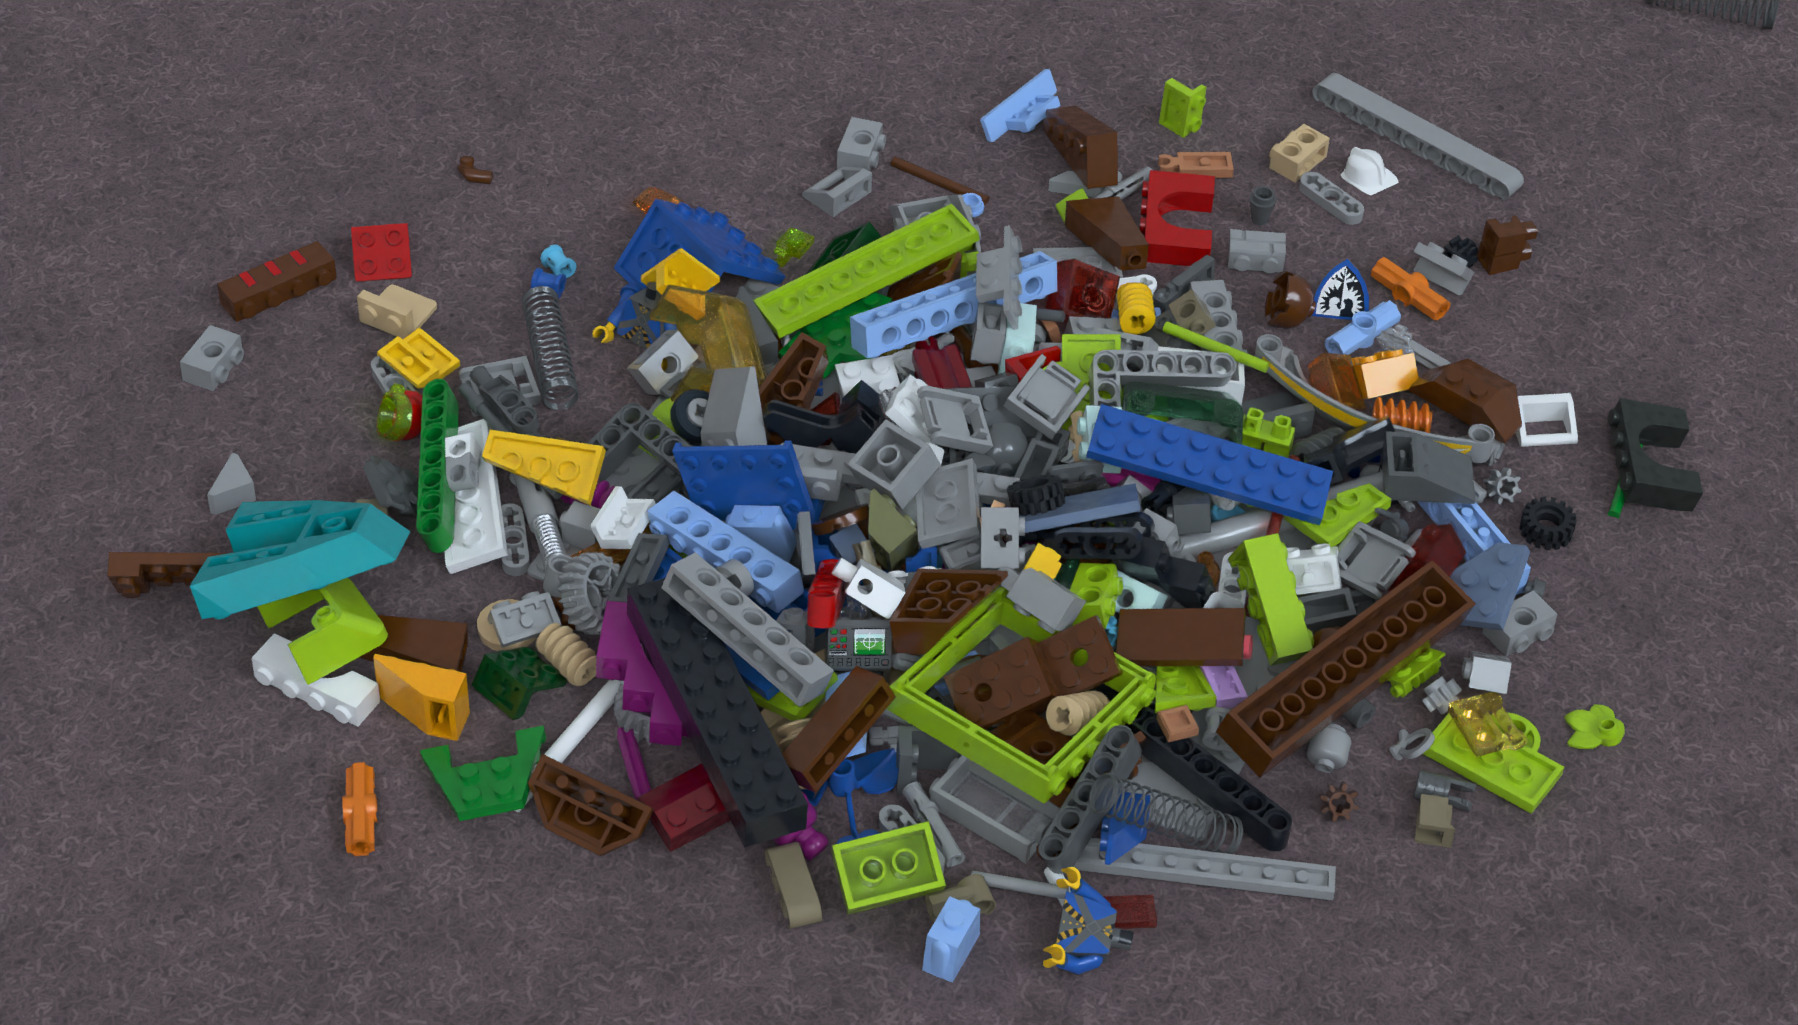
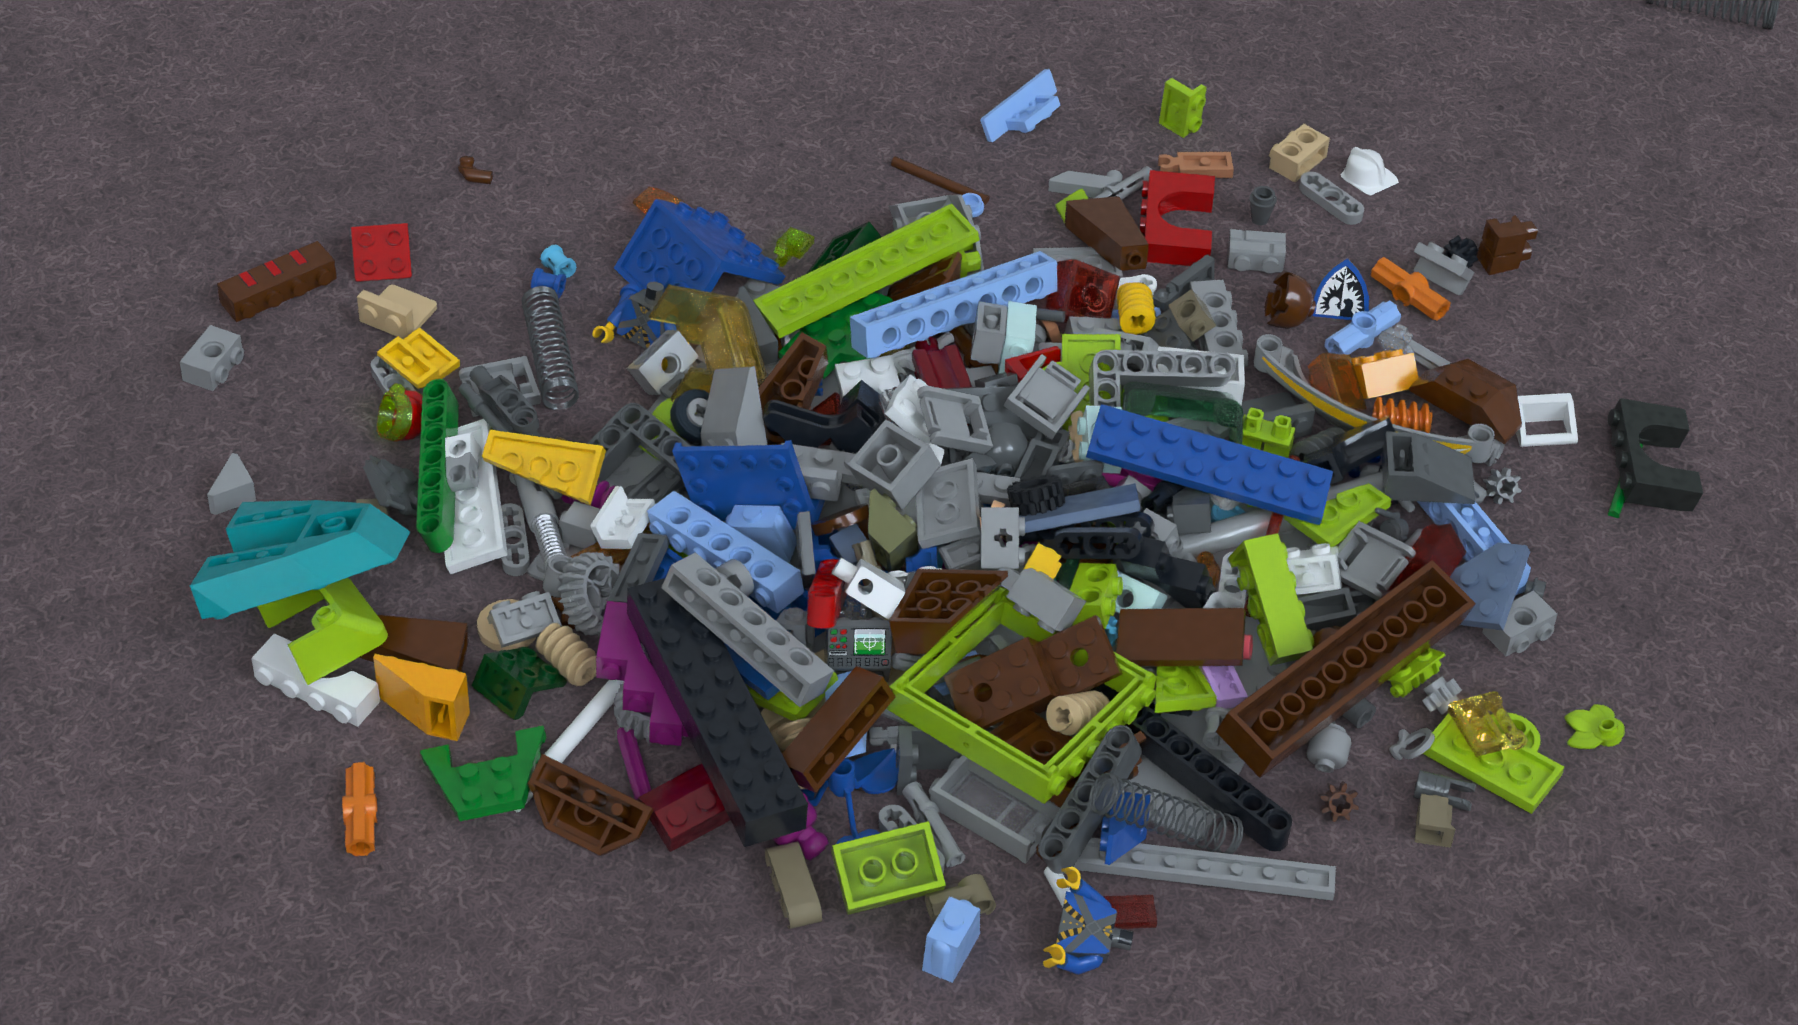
reddish brown piece [107,552,228,598] -> none
yellow bracket [641,248,720,319] -> none
light grey tile [802,167,872,217] -> none
light grey brick [837,117,886,171] -> none
light grey bar [971,871,1069,899] -> none
light grey bracket [976,225,1022,330] -> none
reddish brown wedge [1043,106,1118,189] -> none
nougat tile [1156,705,1199,742] -> none
lime bar [1163,321,1270,373] -> none
light grey beam [1312,73,1524,201] -> none
brick [1461,651,1512,694] -> none
black tyre [1519,497,1577,550] -> none

